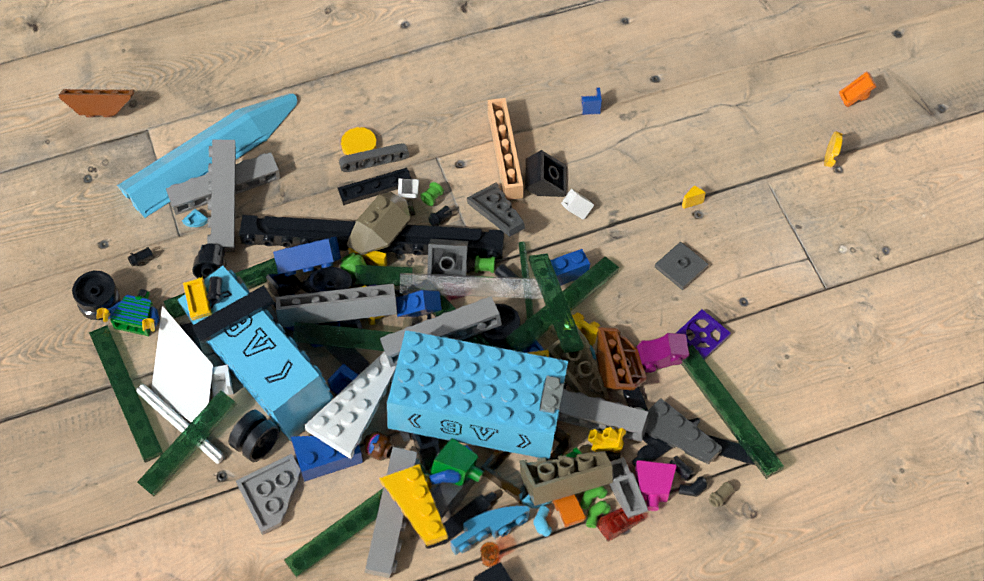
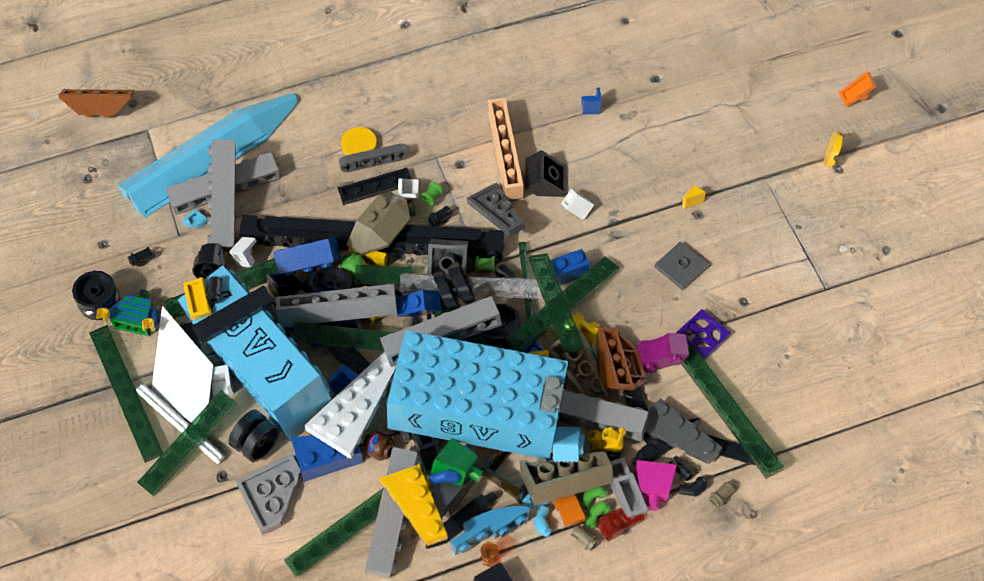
none -> white panel [229,237,257,267]
none -> black wheel [432,262,476,311]
none -> medium azure brick [553,427,584,463]
none -> dark tan pin [571,525,598,551]

